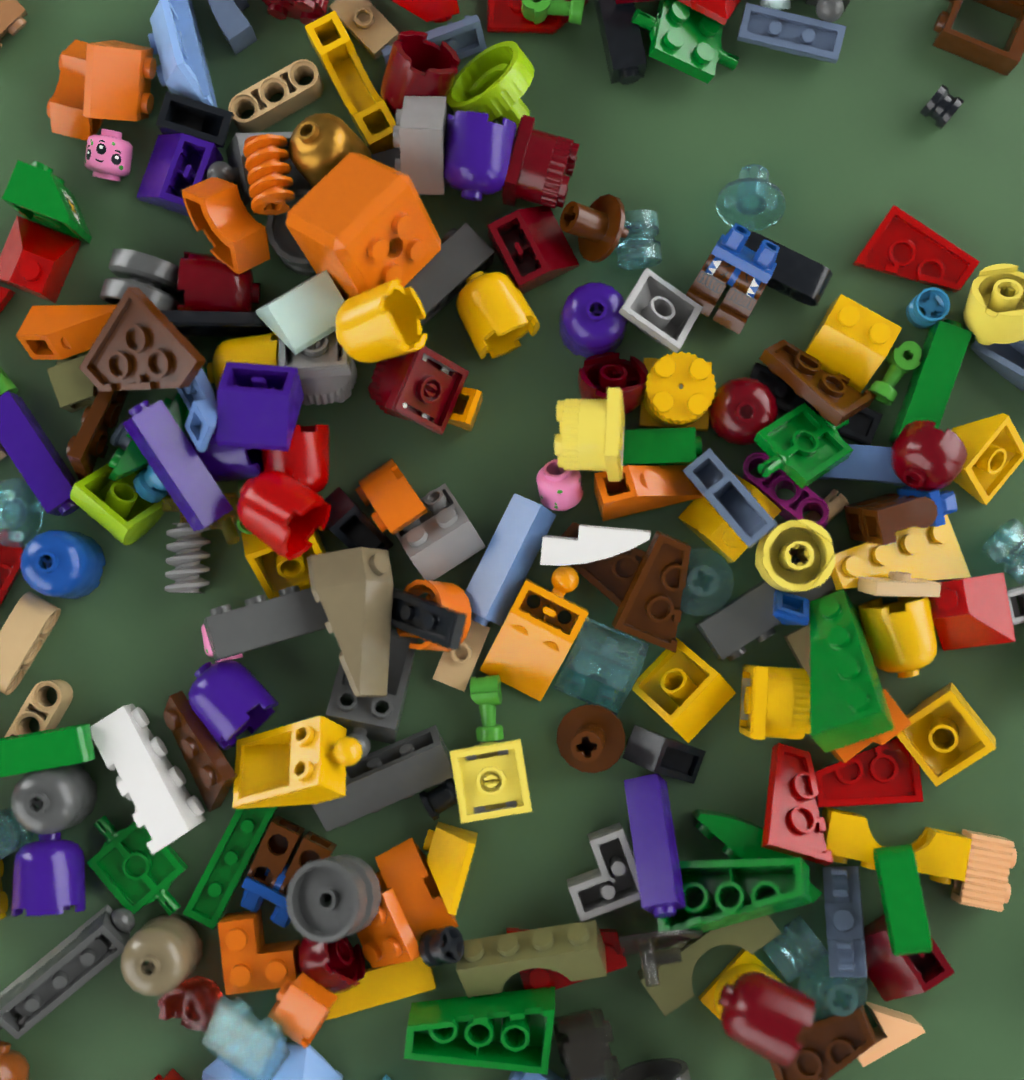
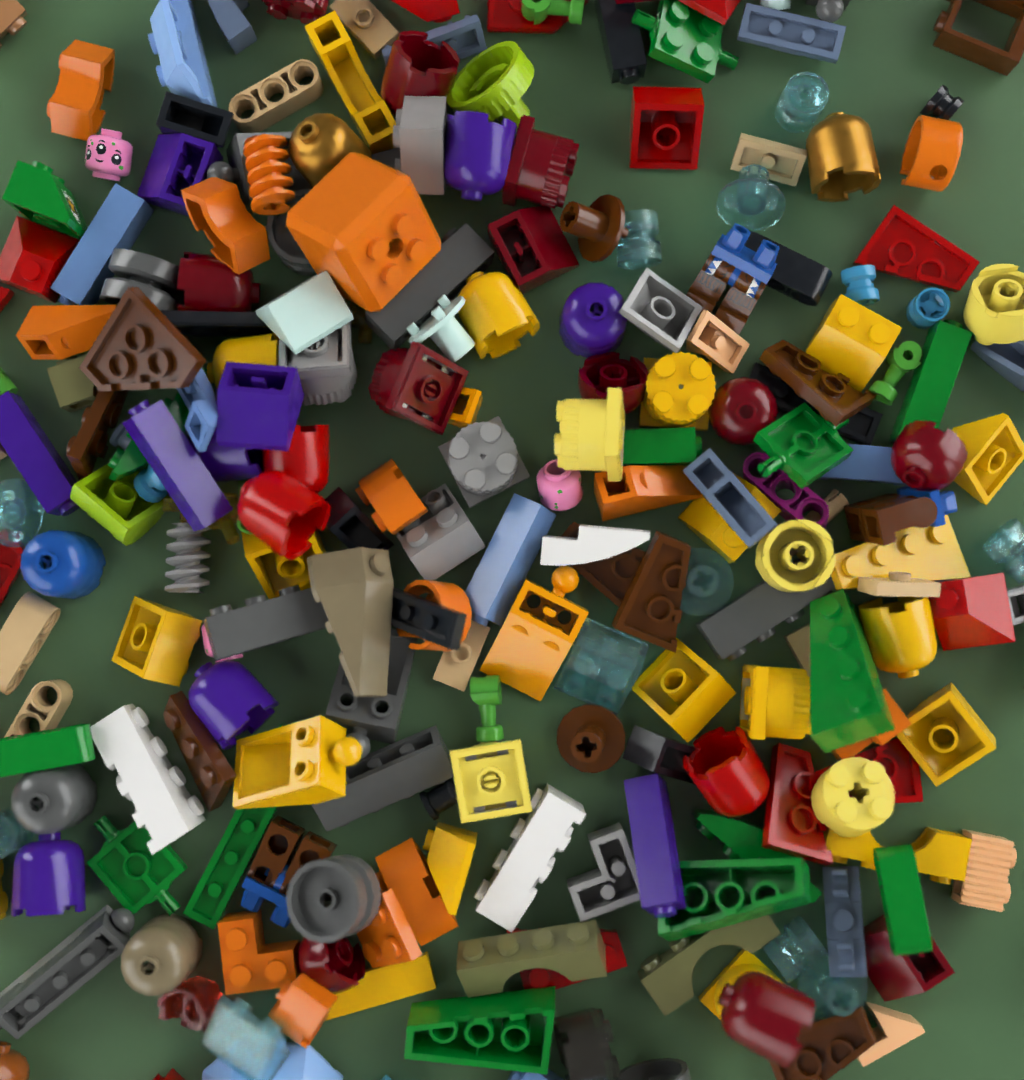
orange slope [83,40,157,122] -> none
yellow cylinder [335,279,427,363] -> none
black wheel [419,926,464,967] -> none
clear smoke shield [618,930,703,987] -> none
blue slope [773,590,809,625] -> none
none -> medium blue brick [50,183,154,305]
none -> yellow slope [111,596,203,687]
none -> light aqua piece [406,294,475,362]
none -> light grey piece [438,416,530,508]
none -> white wedge [474,783,586,933]
none -> red slope [629,86,705,170]
none -> red cylinder [683,727,770,817]
none -> light nougat slope [686,309,750,374]
none -> tan plate [730,133,807,187]
none -> clear light blue wheel [775,71,829,133]
none -> pearl gold cylinder [806,112,881,202]
none -> light yellow brick [811,757,895,837]
none -> dark azure wheel [840,265,880,306]
none -> orange piece [900,115,963,192]

